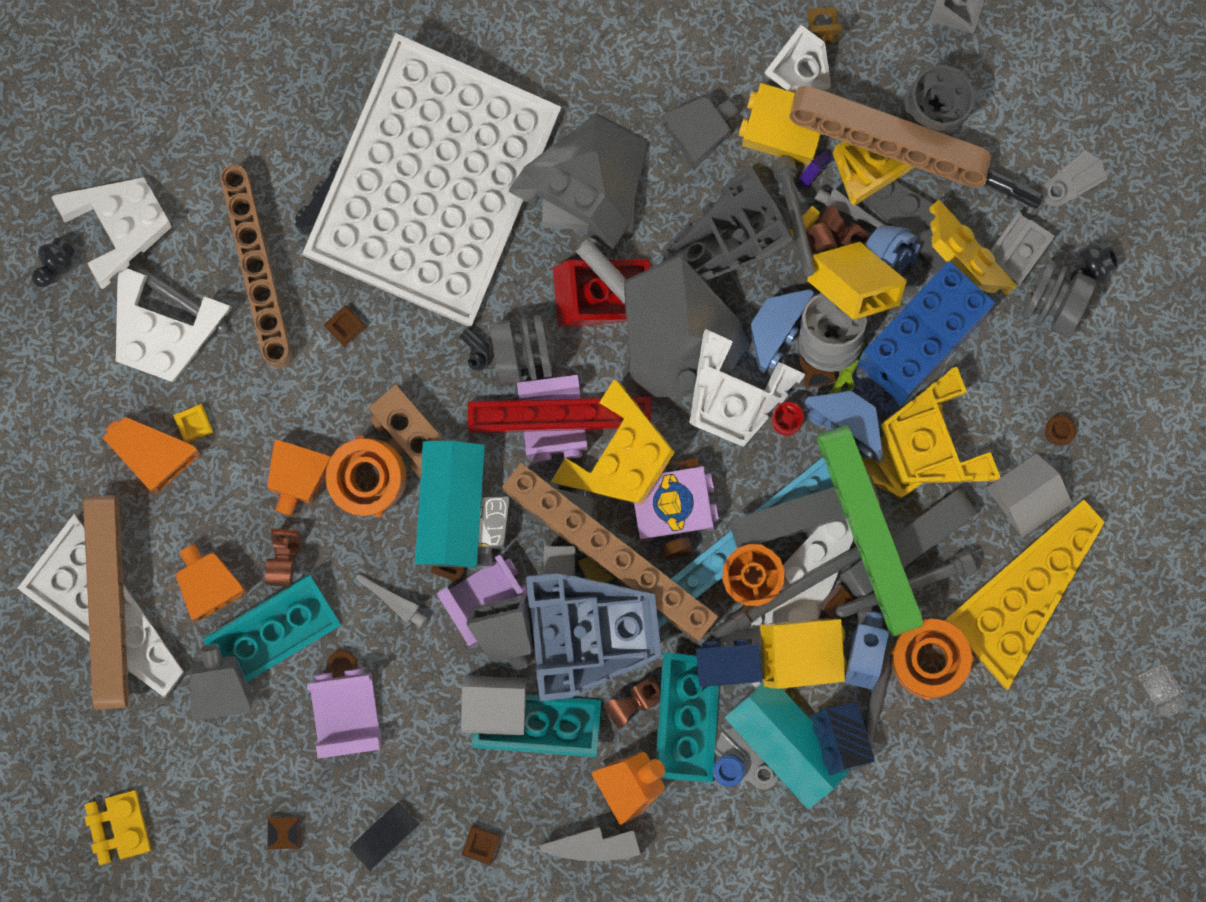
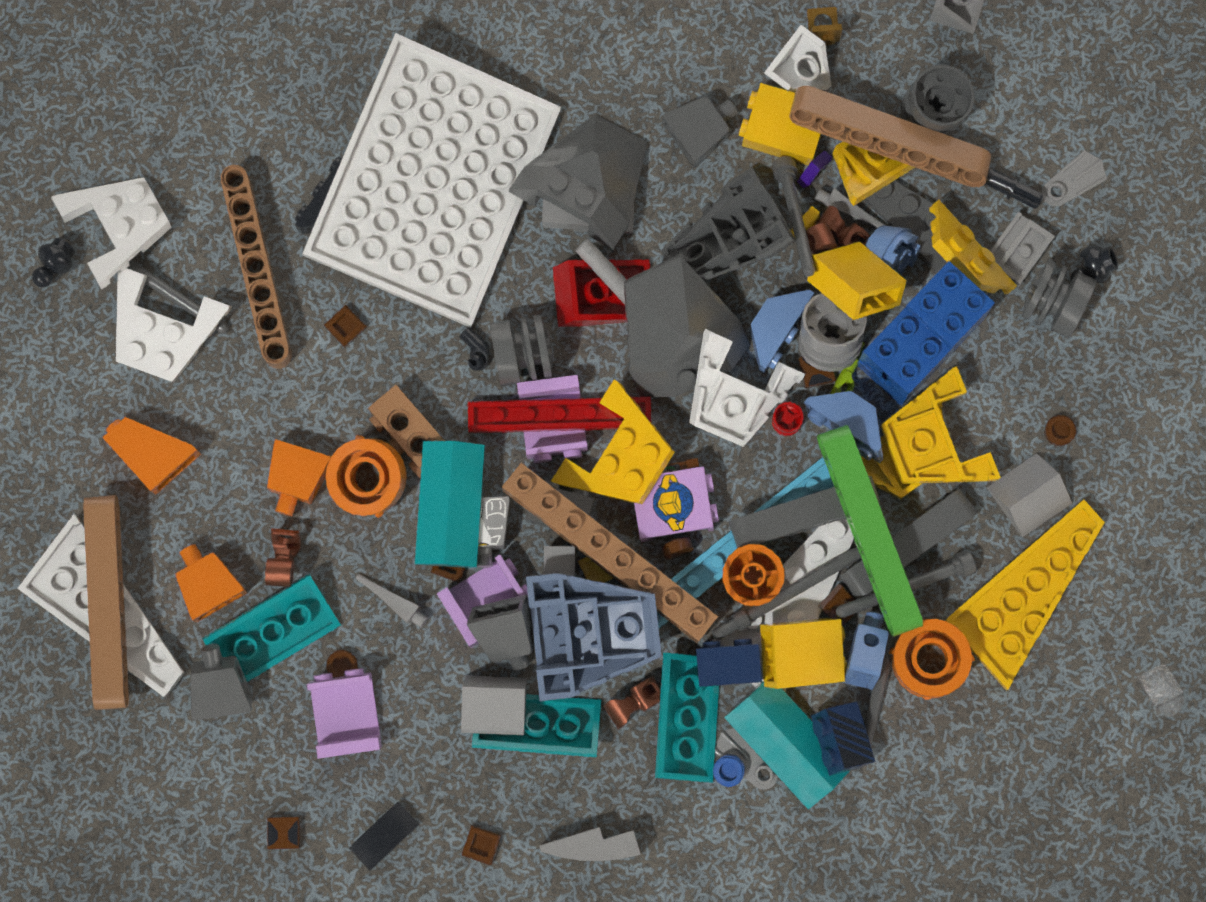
yellow plate [84,790,152,865] -> none
yellow tile [173,404,214,443] -> none
orange torso [591,751,665,825] -> none

